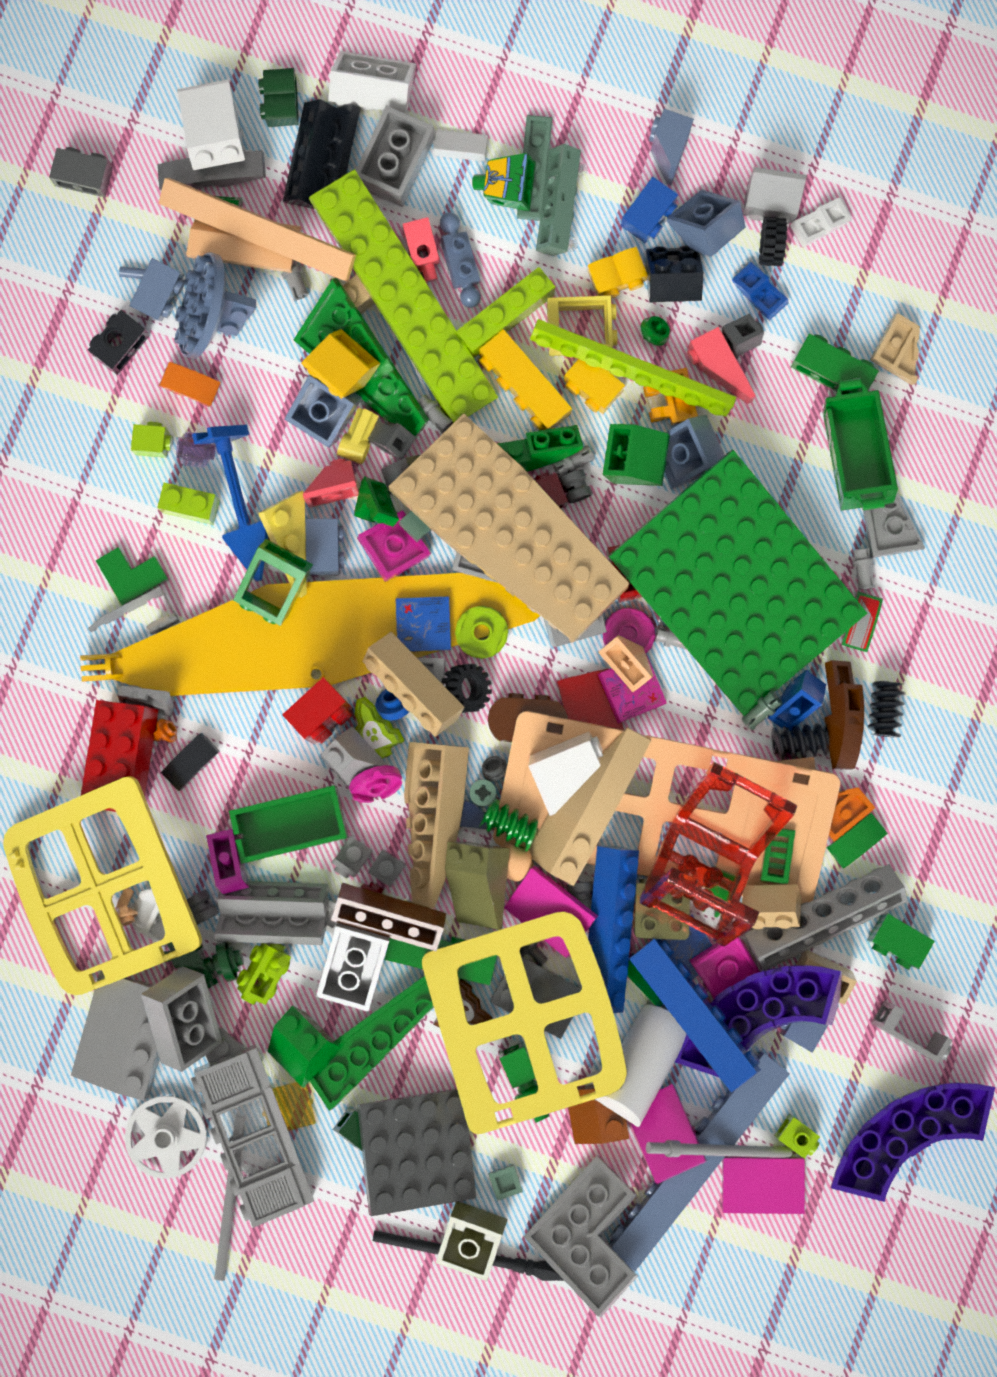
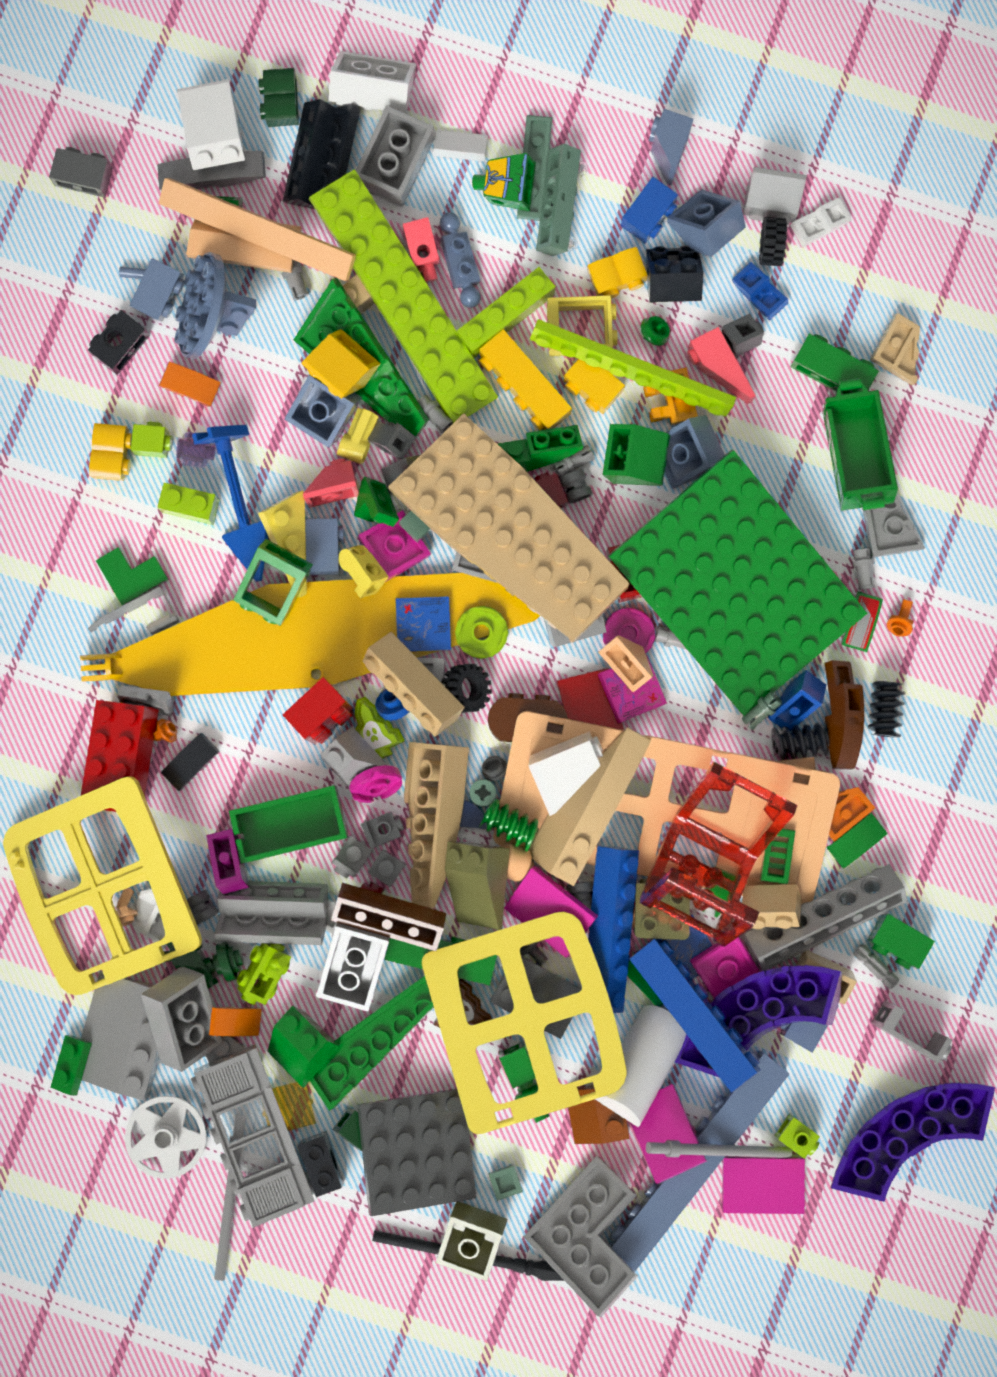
none -> green plate [50,1035,92,1096]
none -> yellow brick [89,423,132,481]
none -> orange slope [209,1007,262,1036]
none -> black brick [298,1131,344,1198]
none -> light yellow leg [339,545,389,598]
none -> dark grey brick [361,812,405,849]
none -> light grey axle [853,944,899,989]
none -> orange plate [887,599,914,637]

